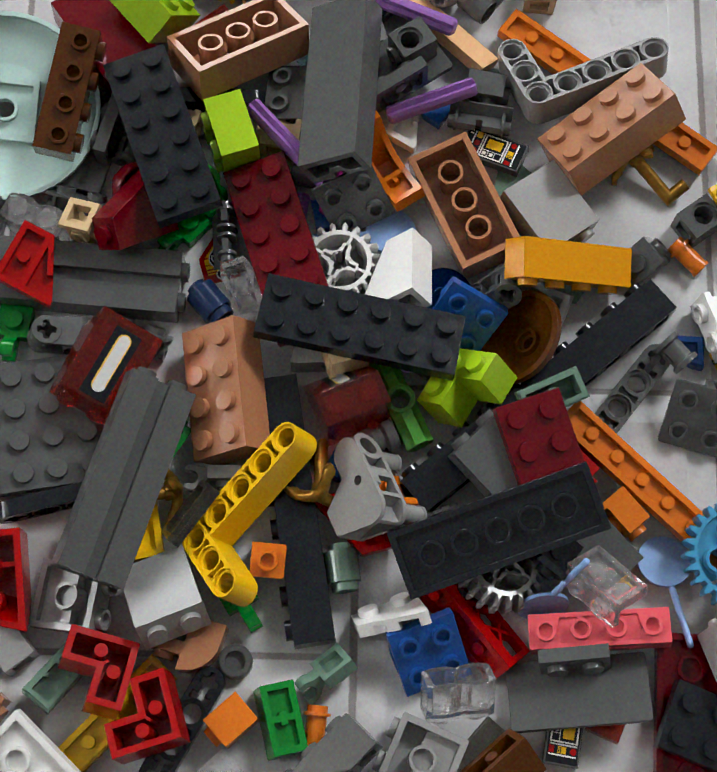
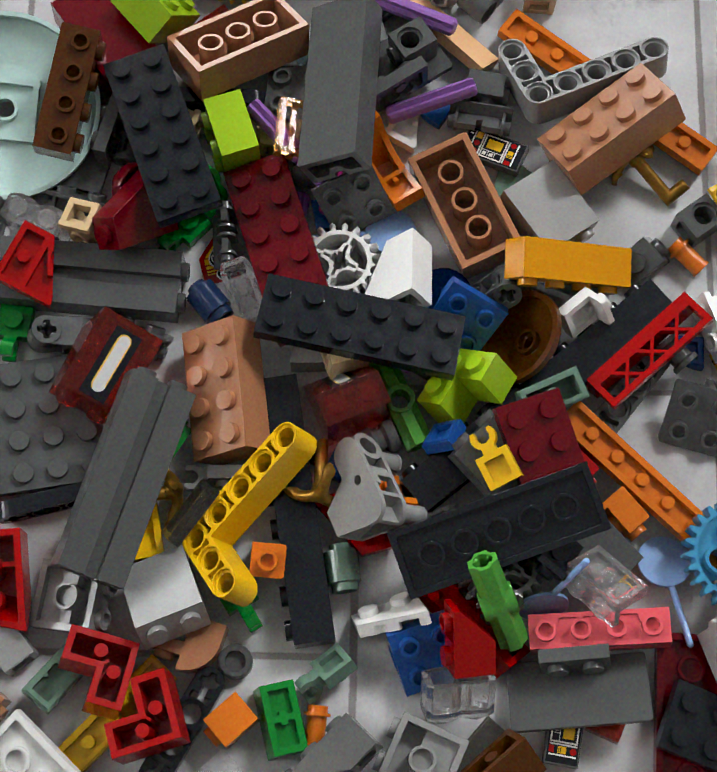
none -> clear orange tile [273,96,304,160]
none -> blue tile [422,419,466,455]
none -> red slope [439,599,496,679]
none -> bright green piece [467,550,529,652]
none -> yellow plate [469,425,524,492]
none -> white bracket [559,287,615,339]
none -> red fence [586,291,713,410]

